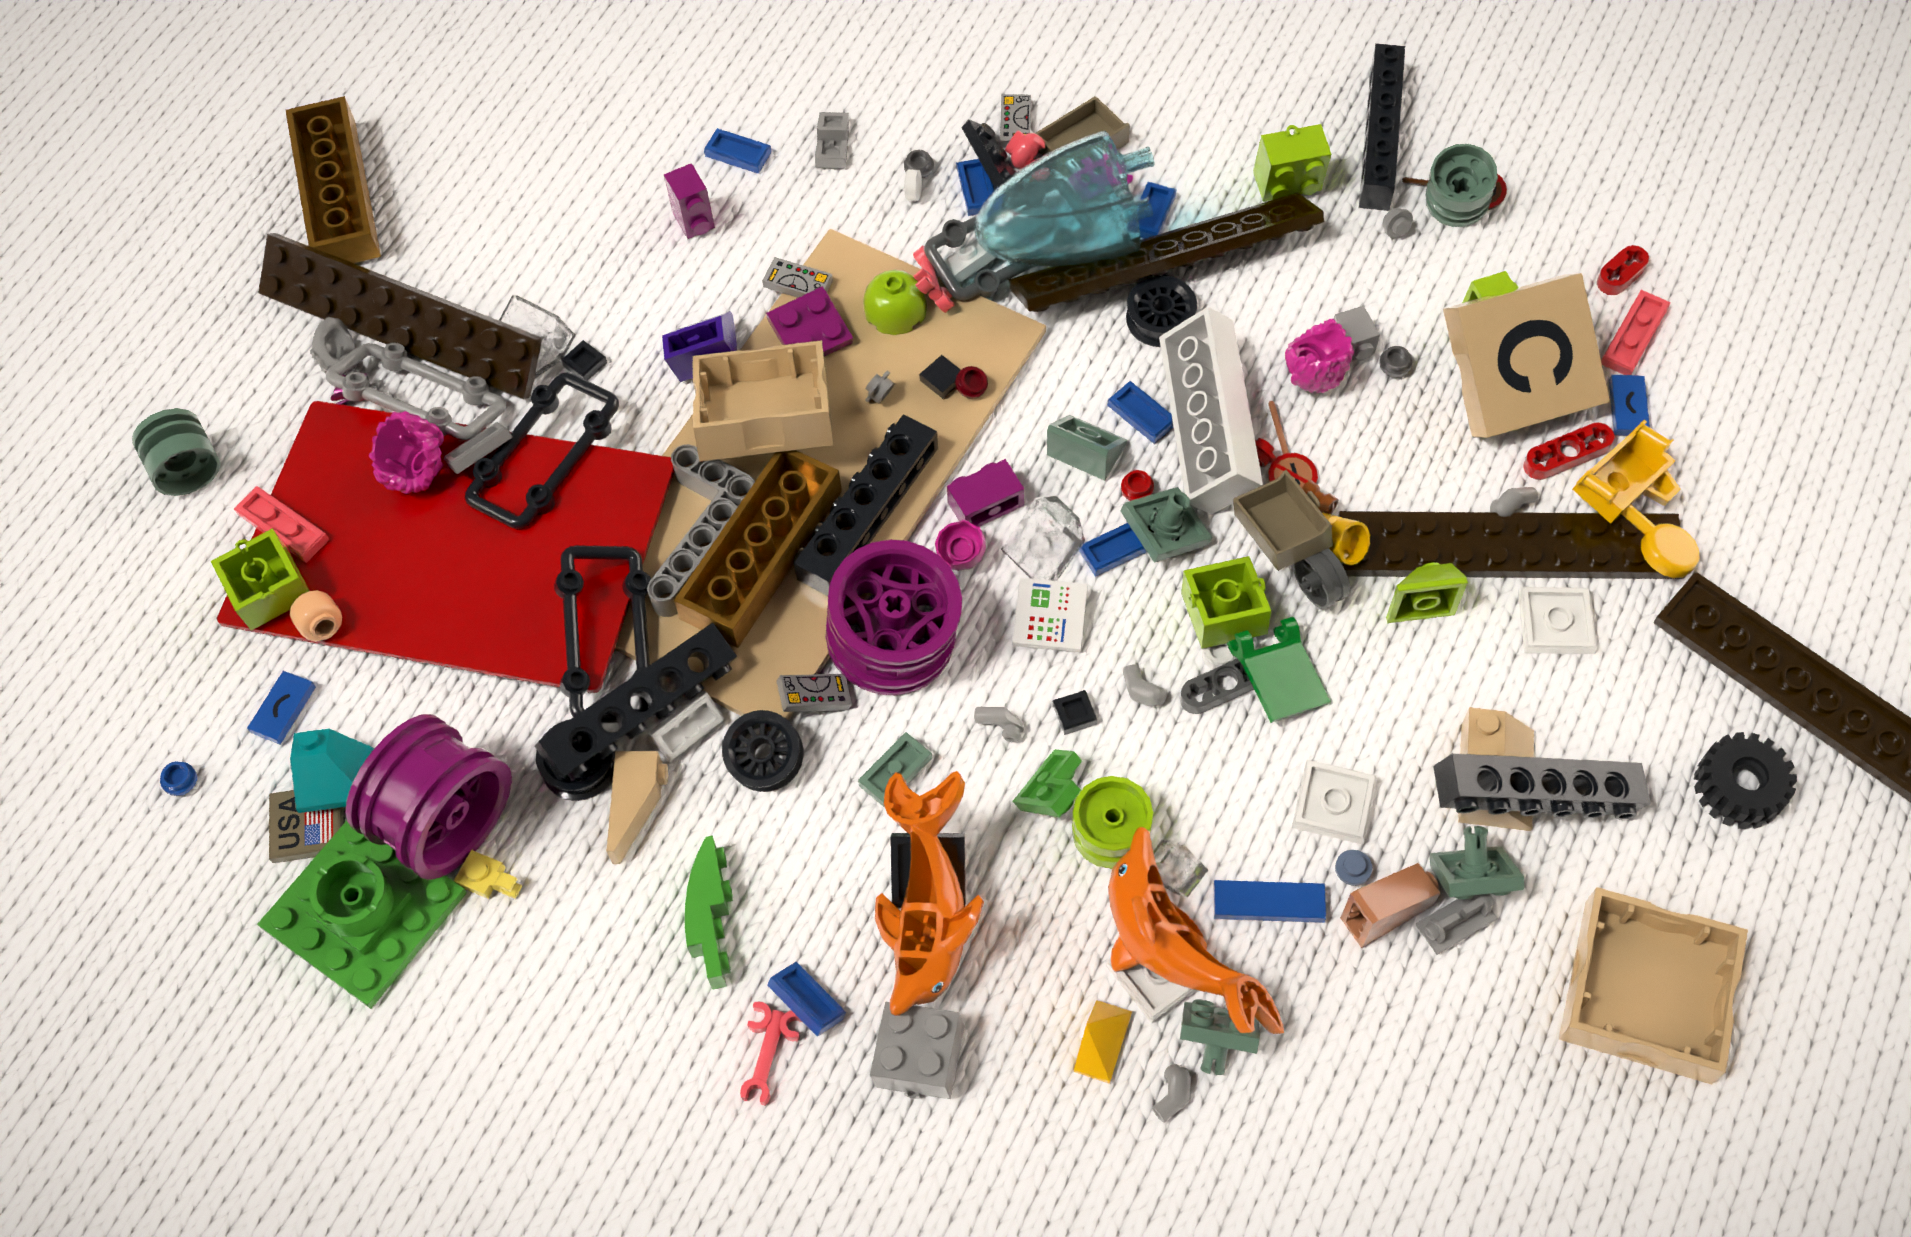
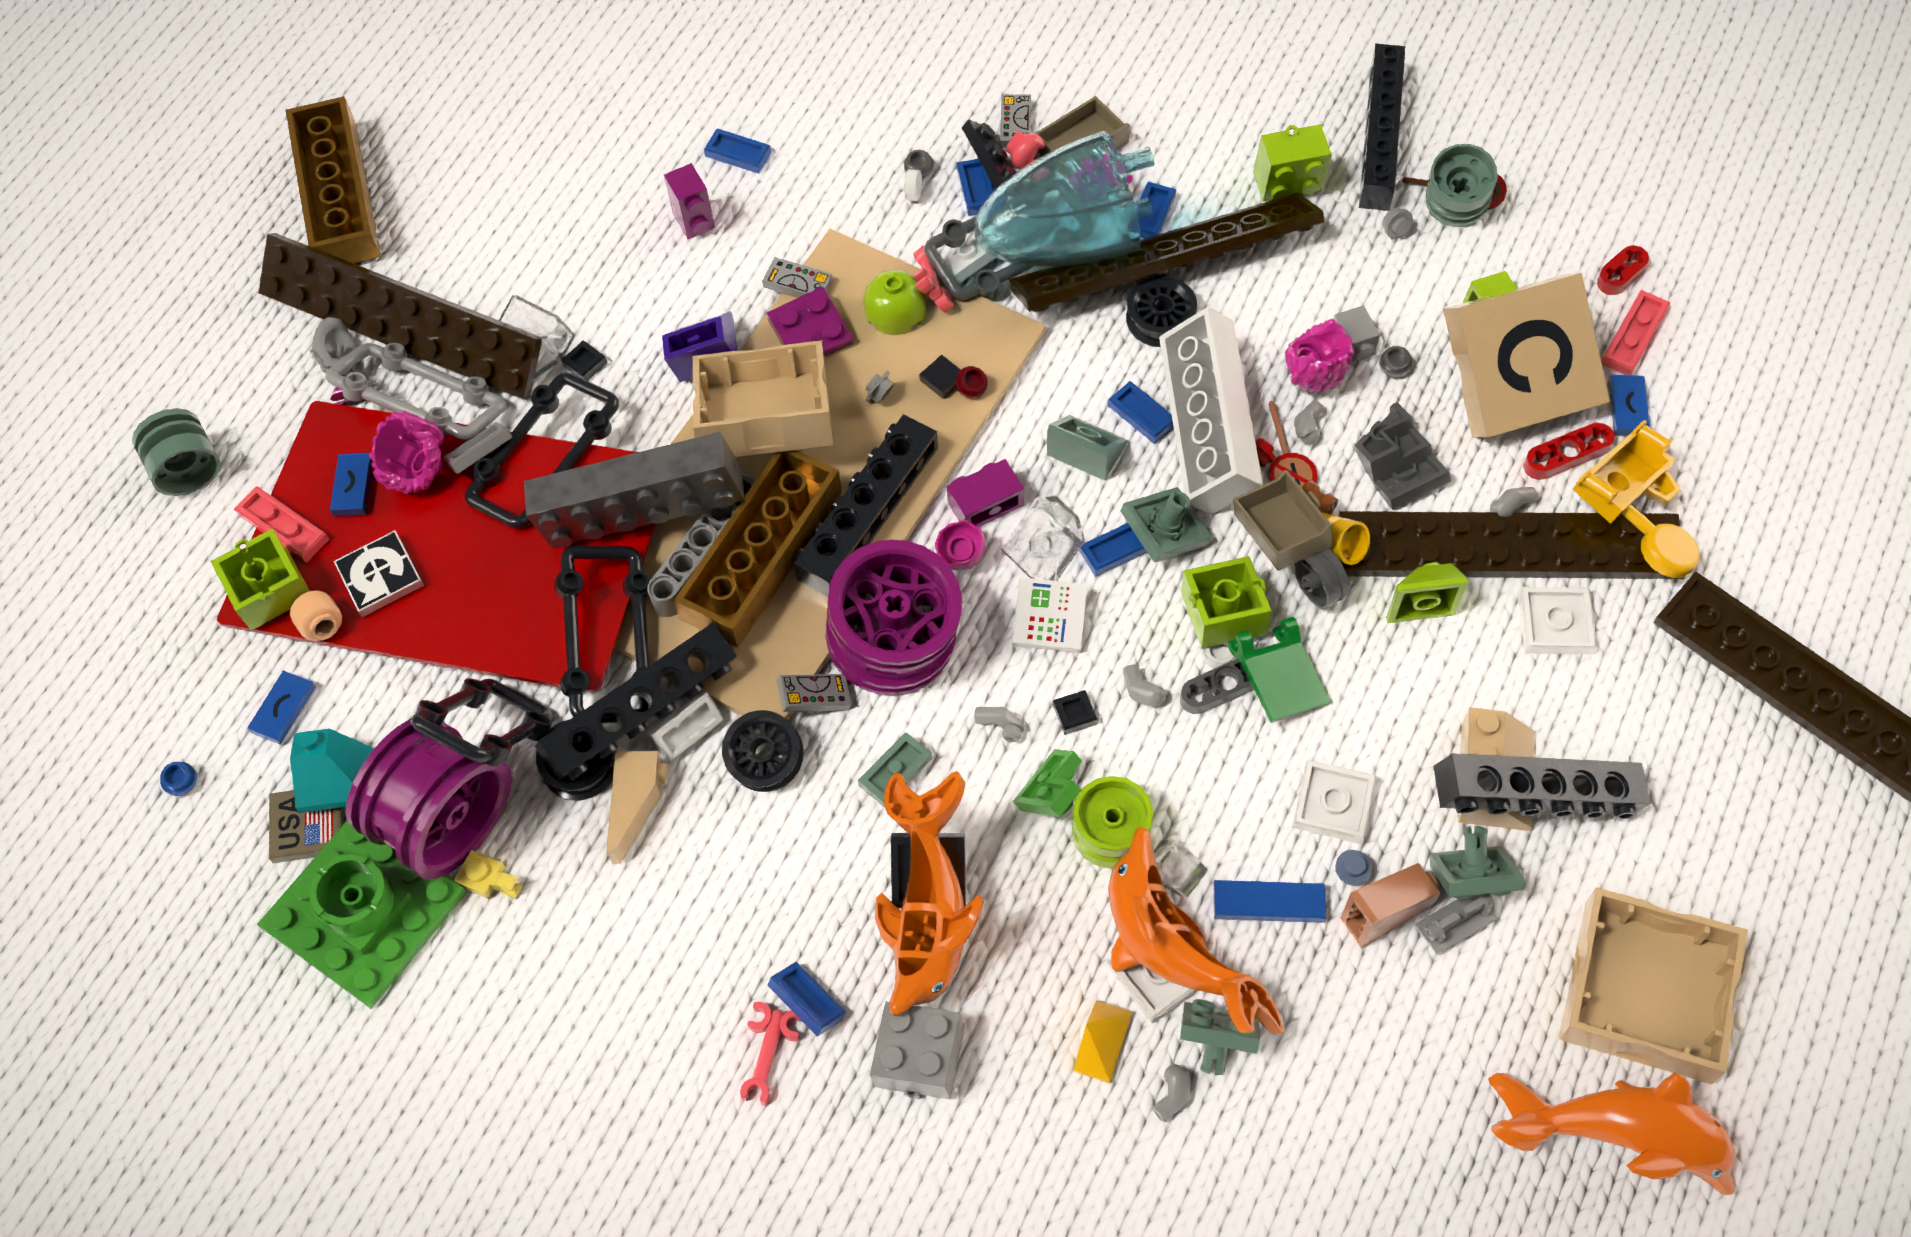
bright green slope [685,835,733,990] -> none
light grey slope [815,112,849,168] -> none
red plate [1121,470,1154,501] -> none
black tyre [1694,732,1797,829] -> none
none -> blue tile [330,453,373,516]
none -> tile [334,531,424,617]
none -> black bar [411,678,554,767]
none -> flat silver brick [524,432,745,548]
none -> light grey arm [1294,400,1325,445]
none -> dark grey slope [1354,402,1451,510]
none -> orange animal [1488,1072,1735,1195]

